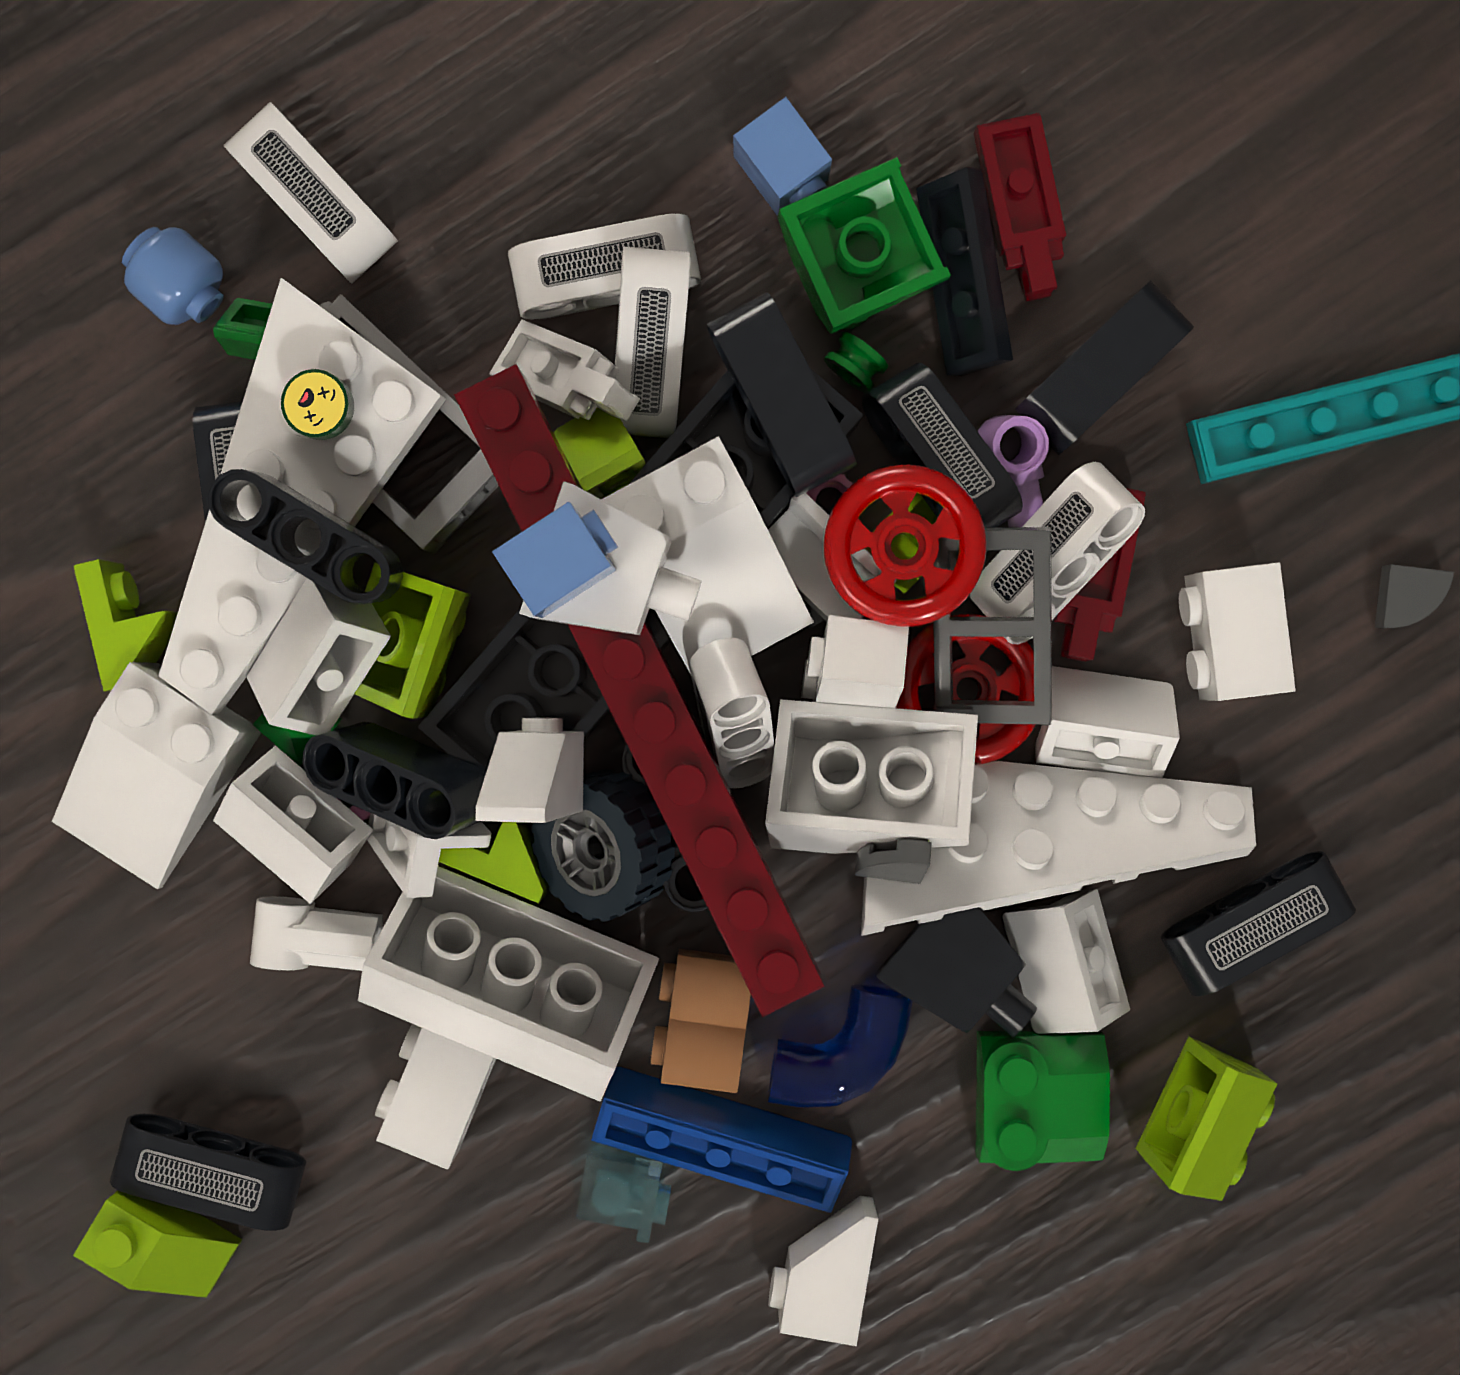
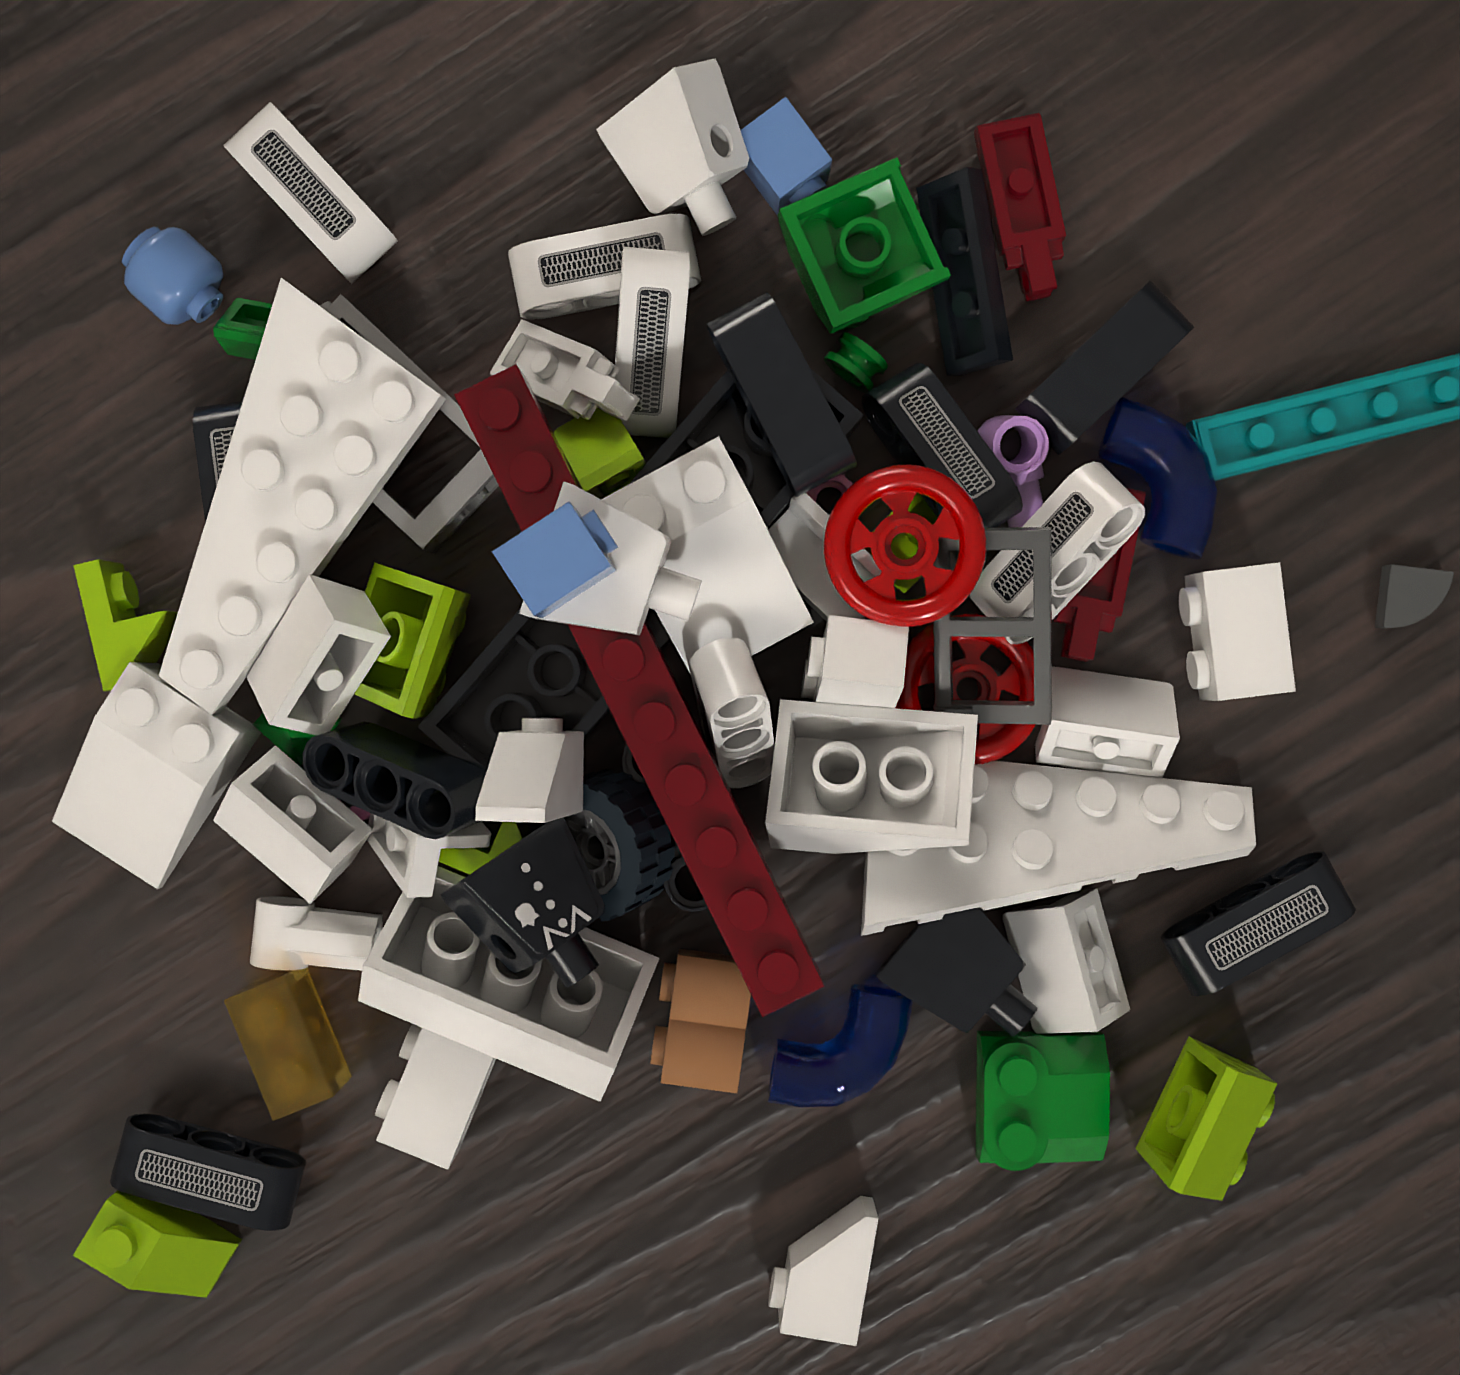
black beam [208,469,403,604] -> none
light yellow tile [281,369,354,440] -> none
clear light blue bracket [576,1149,672,1243] -> none
blue slope [591,1067,852,1213] -> none
dark grey tile [855,838,932,884] -> none
none -> clear yellow brick [224,968,352,1121]
none -> torso [440,818,605,988]
none -> white torso [596,58,749,236]
none -> clear blue cylinder [1099,397,1217,559]

